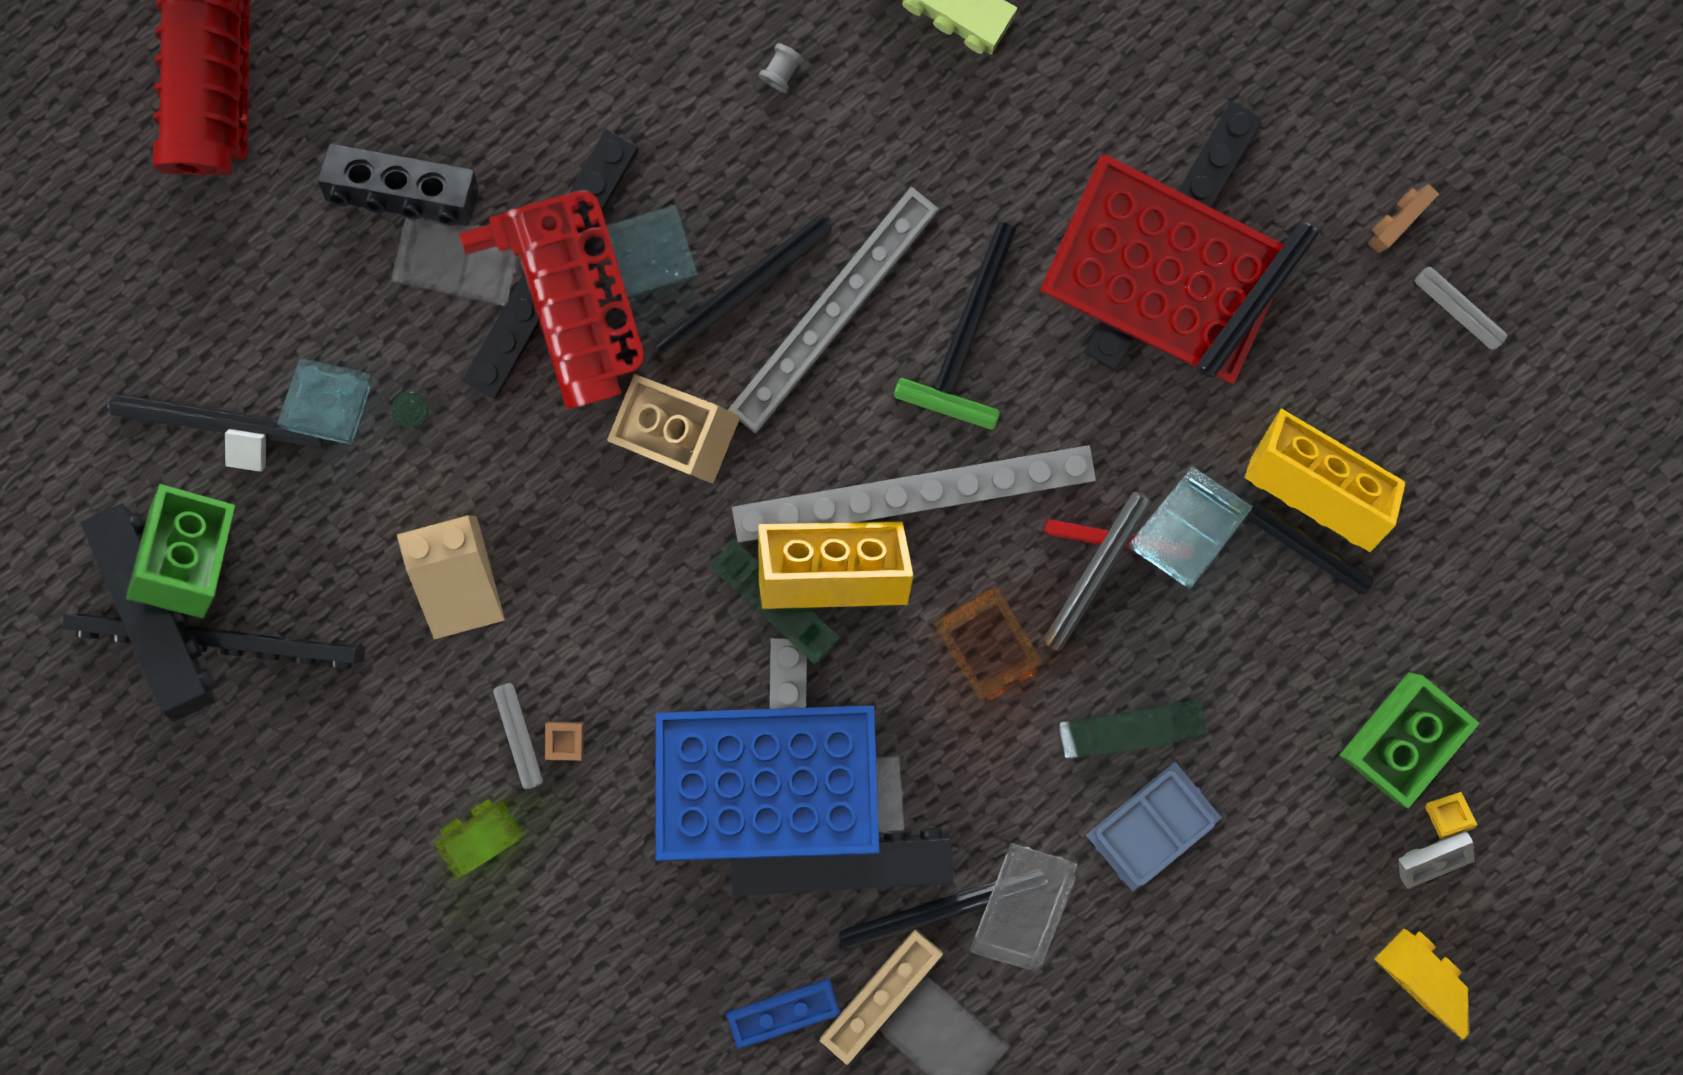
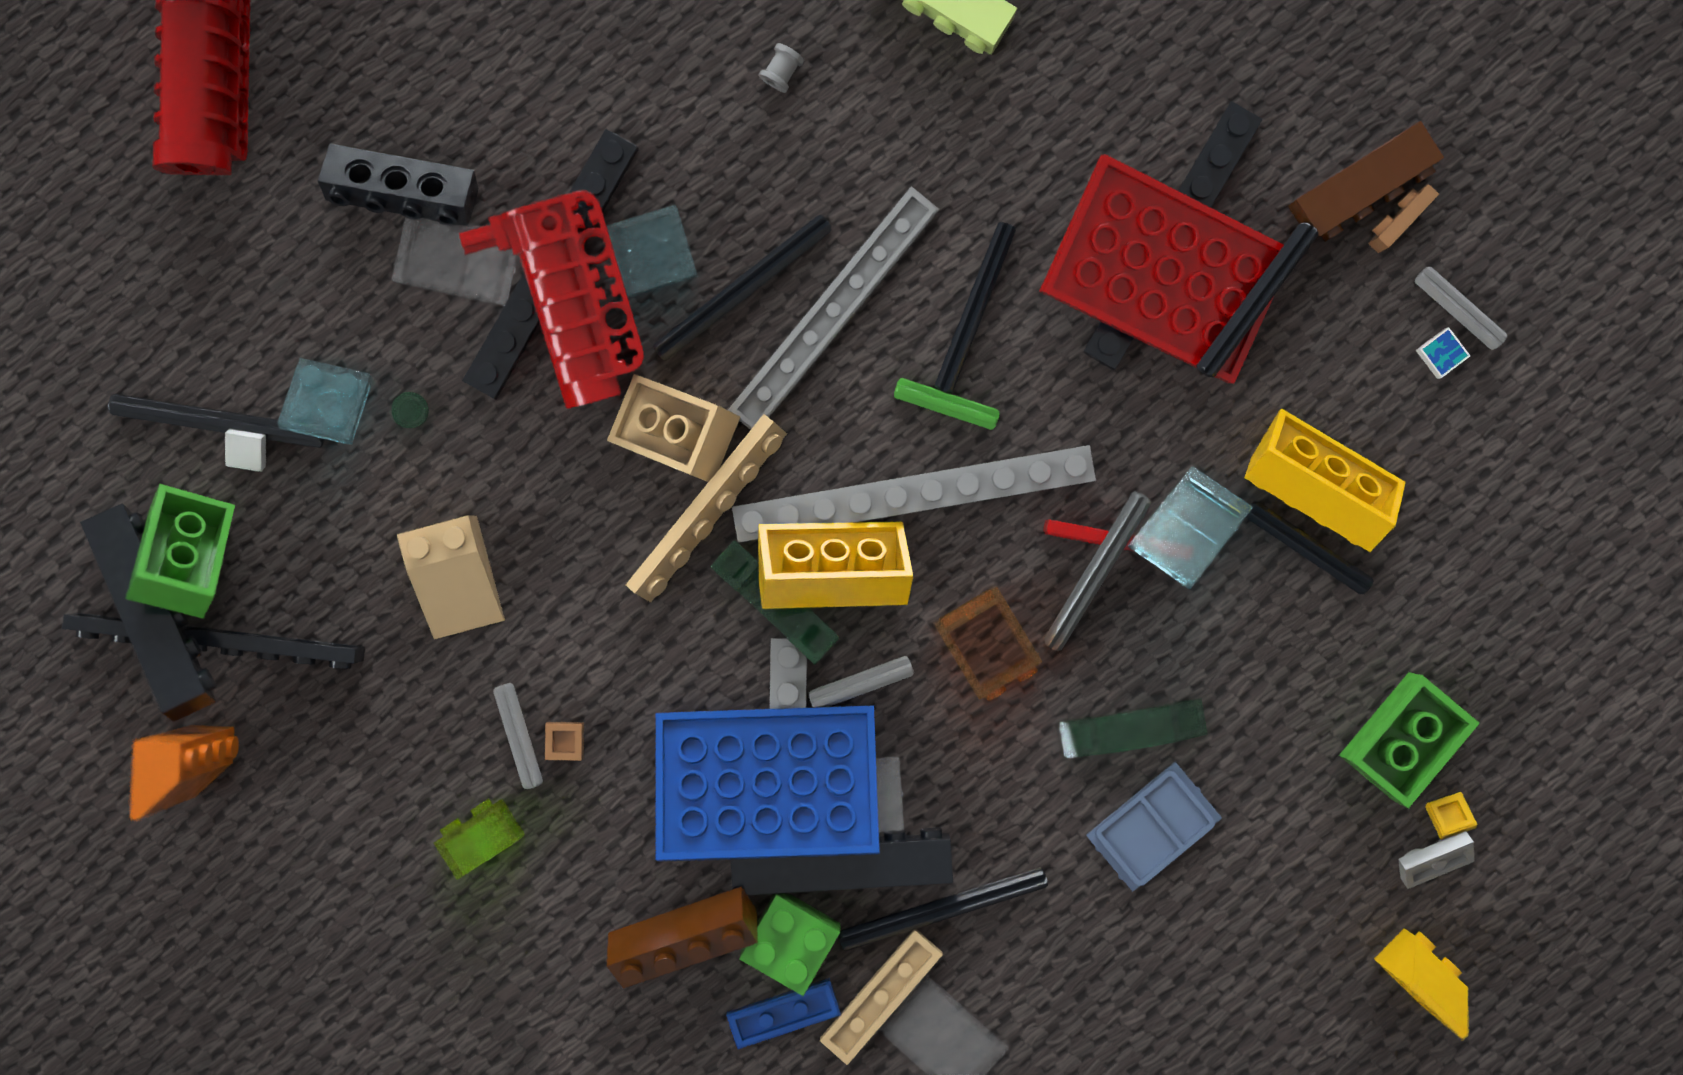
clear piece [970,843,1077,971] -> none
none -> orange slope [130,725,239,820]
none -> reddish brown brick [607,887,758,989]
none -> tan plate [626,414,787,602]
none -> bright green brick [739,893,840,996]
none -> light grey axle [809,656,914,708]
none -> reddish brown brick [1288,121,1444,242]
none -> tile [1416,327,1470,379]

